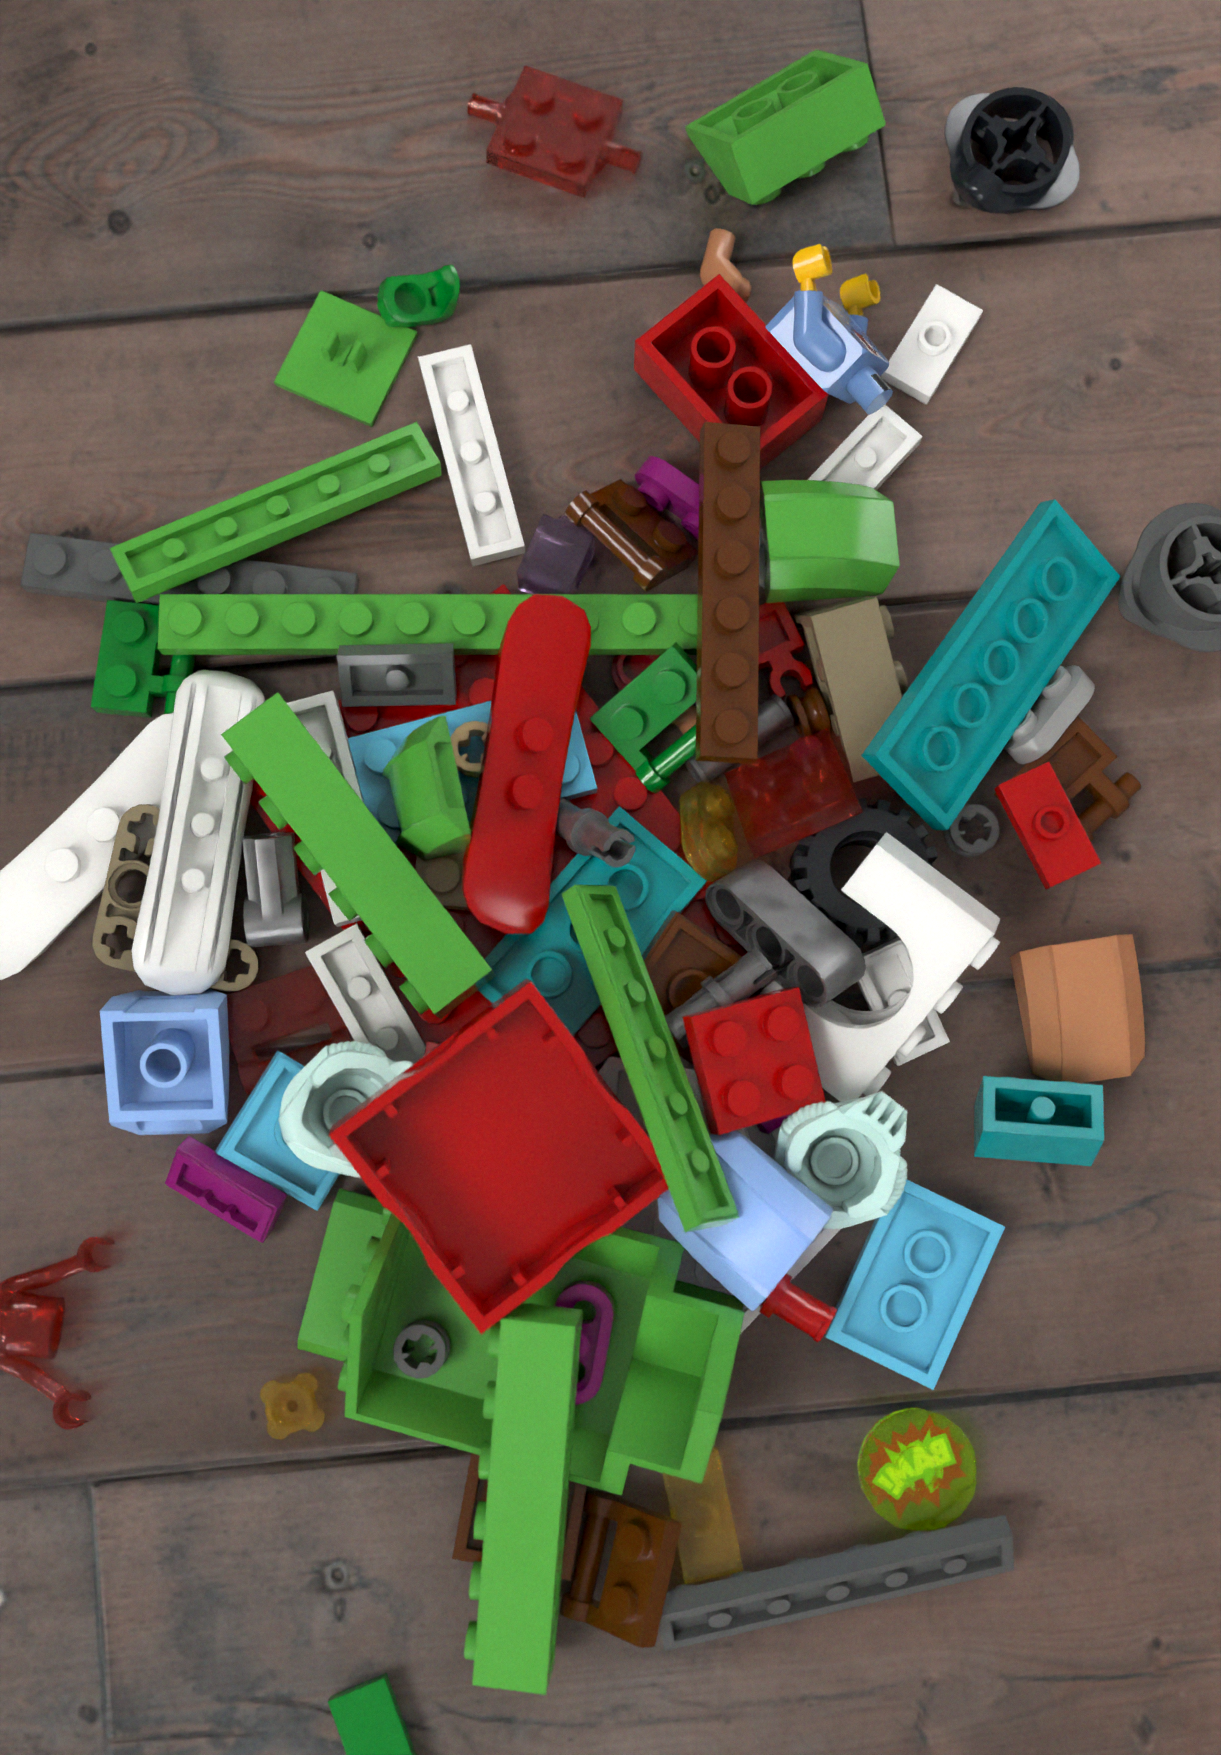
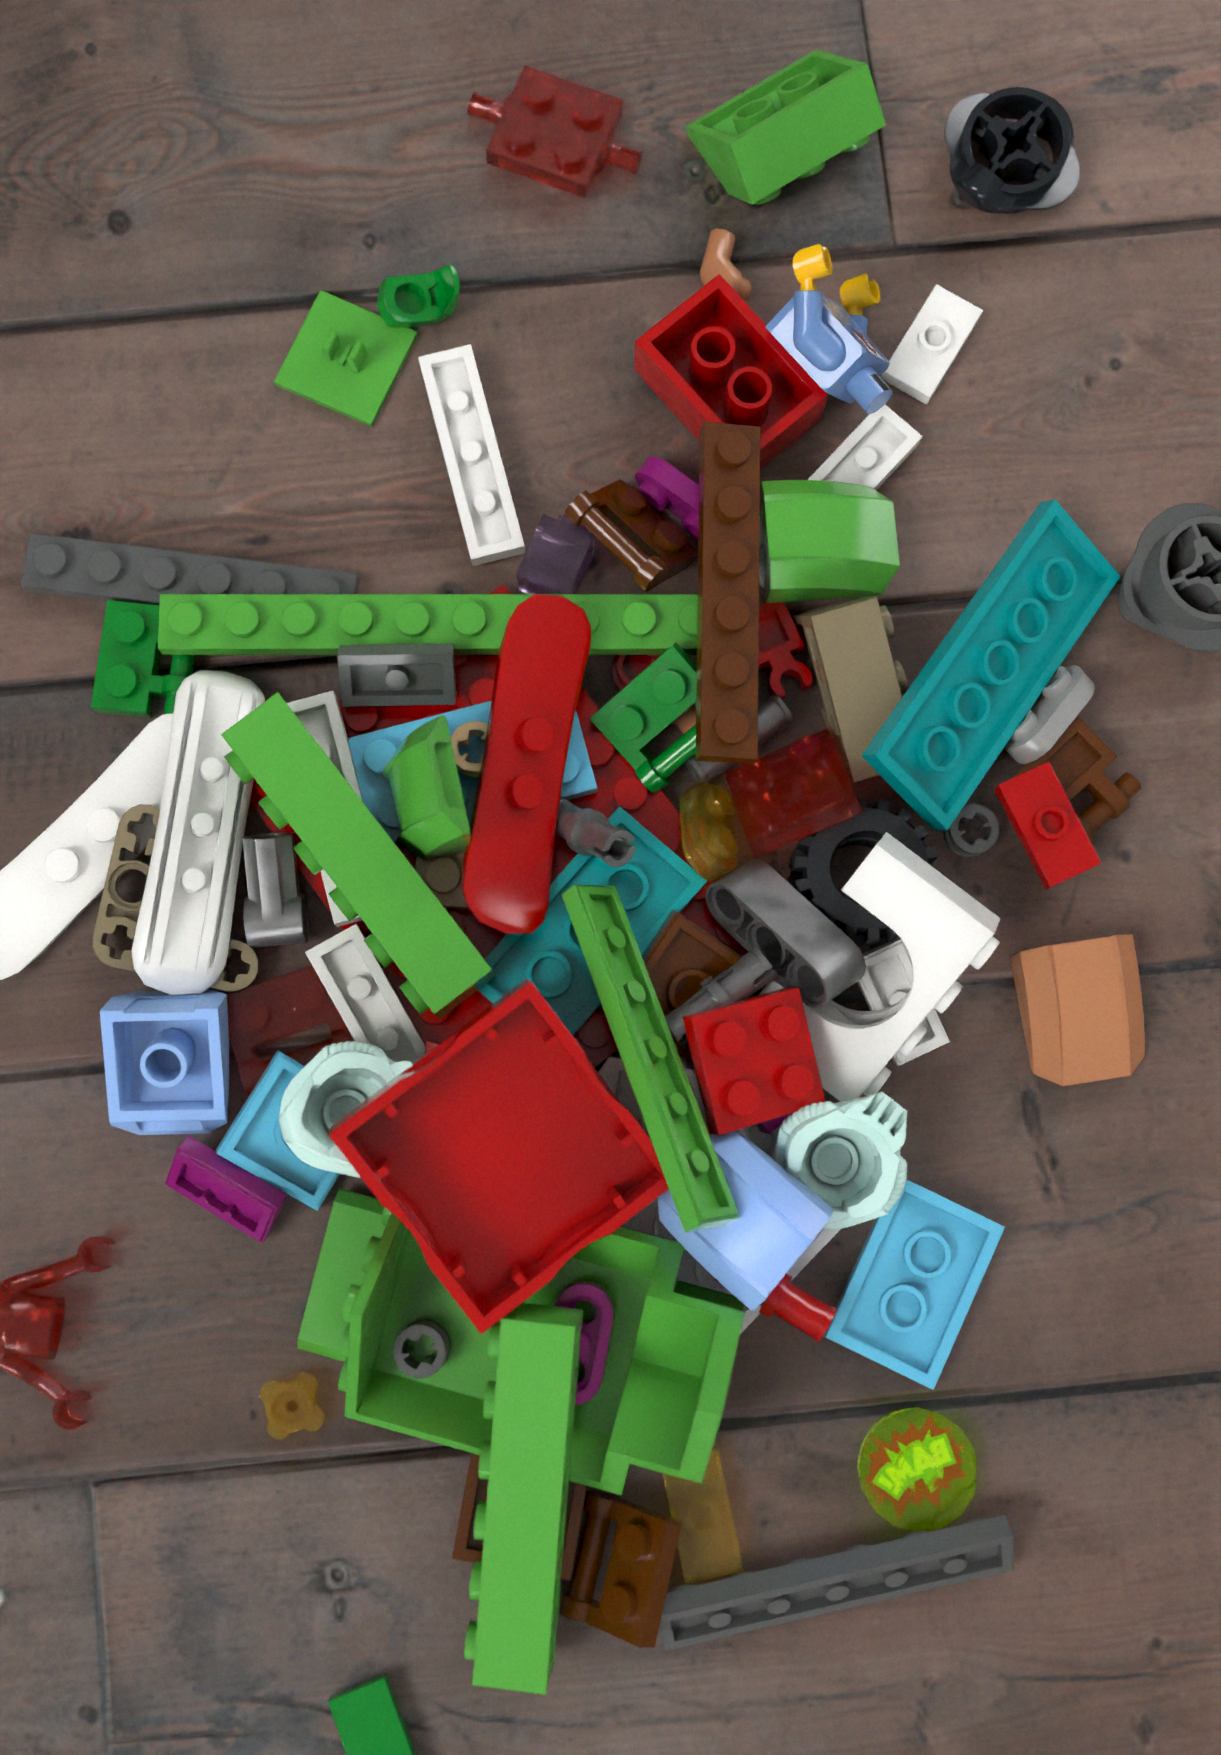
bright green plate [110,422,442,603] -> none
reddish brown bush [786,686,831,743] -> none
teal brick [974,1076,1104,1166] -> none

